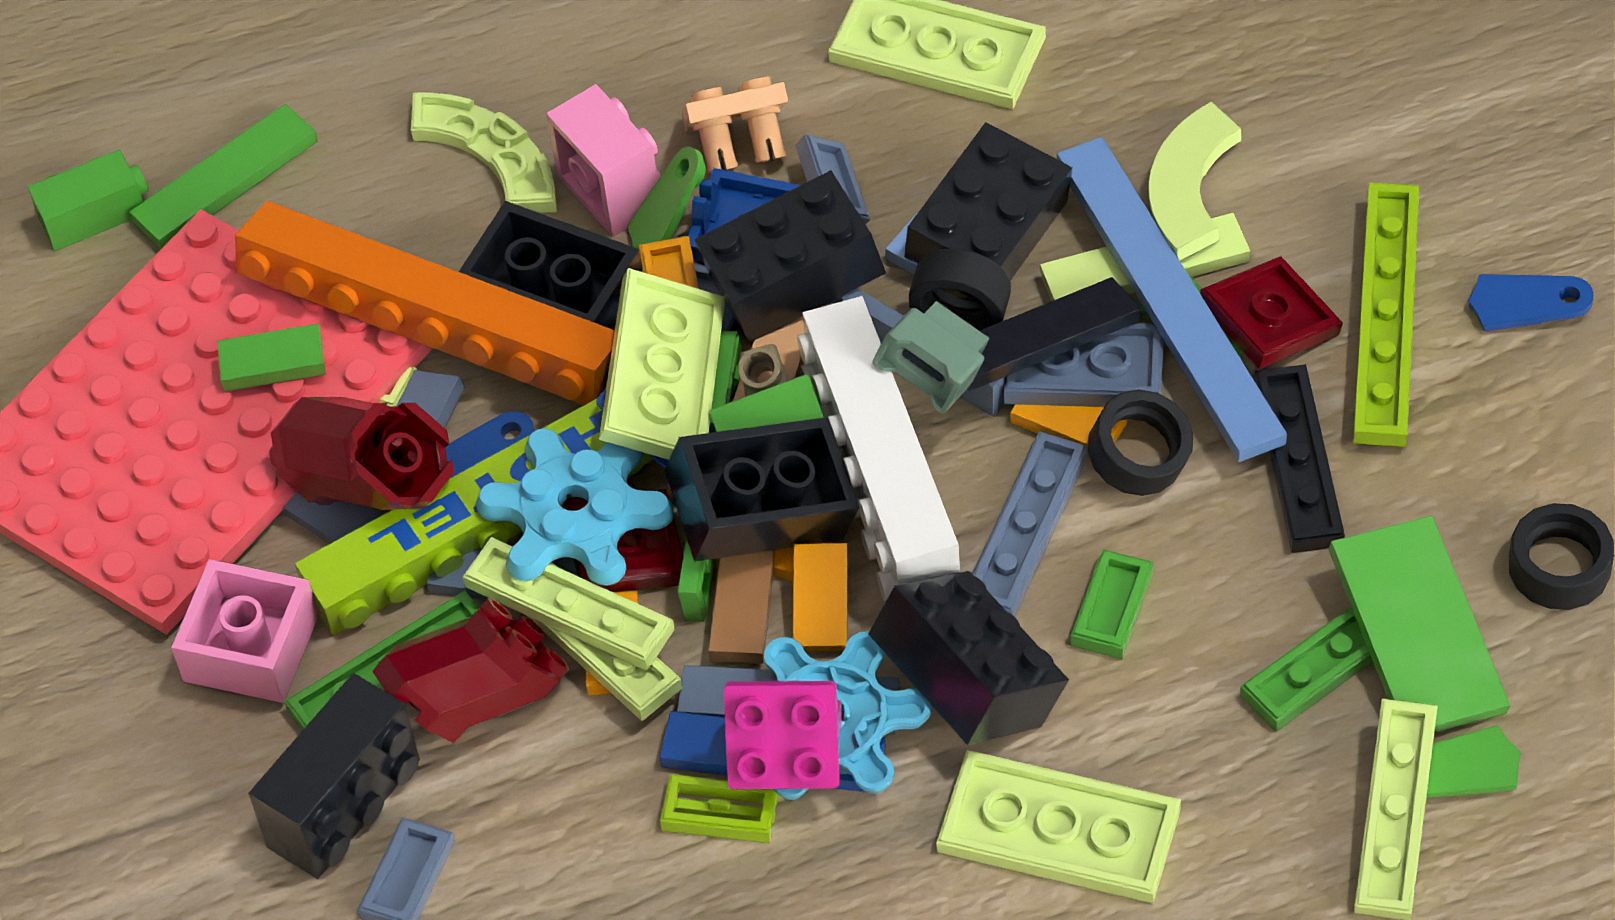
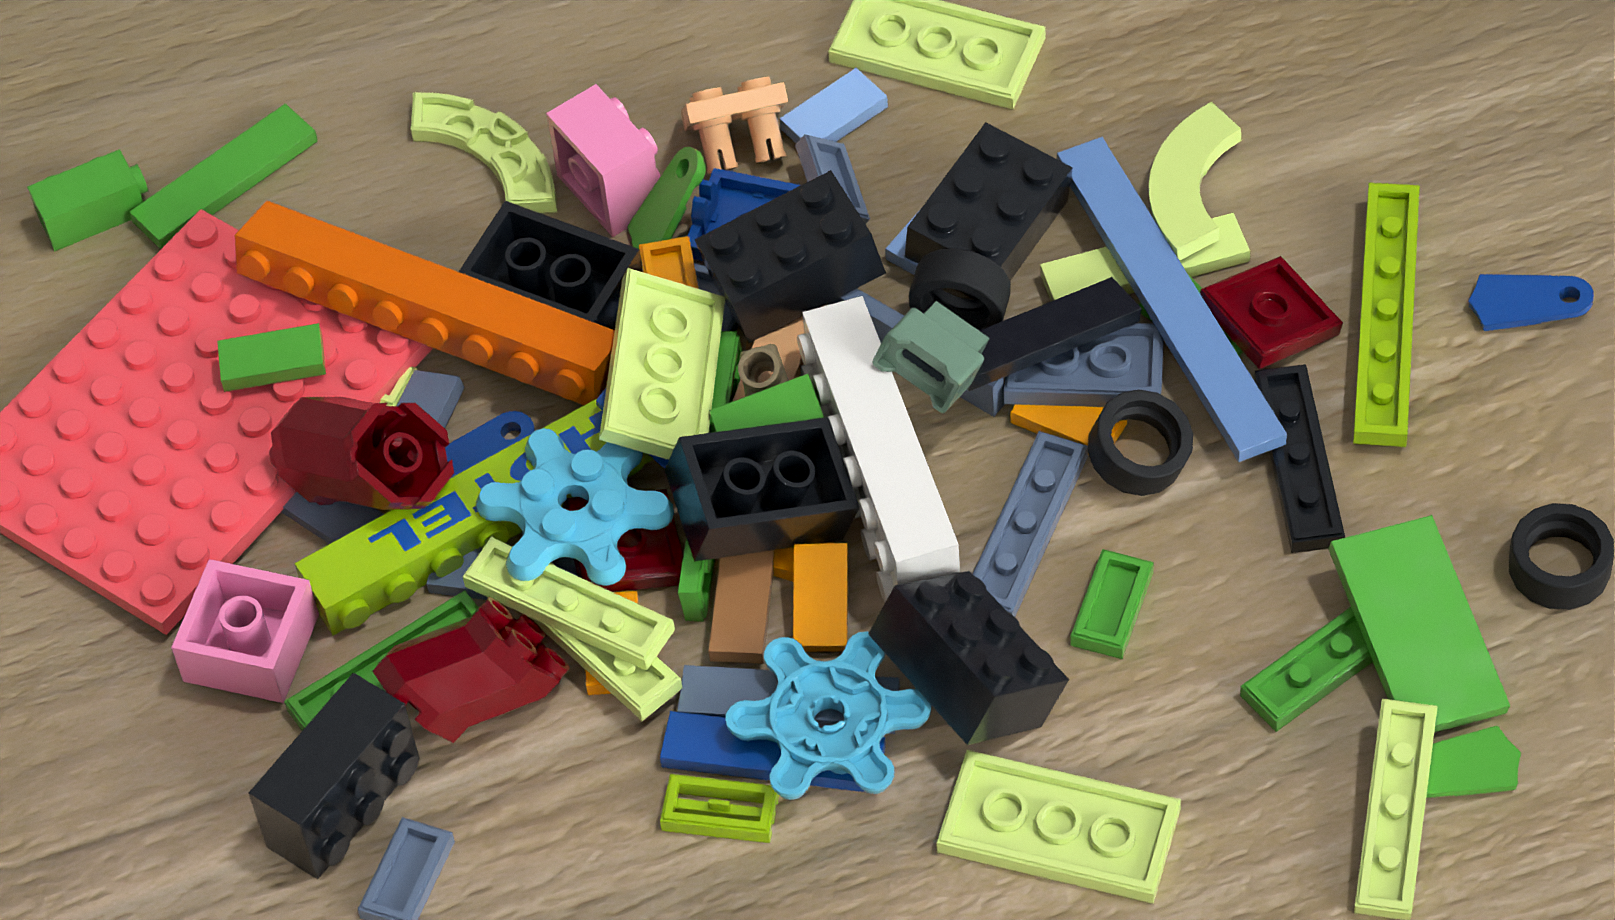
dark pink bracket [724,681,842,789] -> none
none -> light blue tile [780,68,888,144]

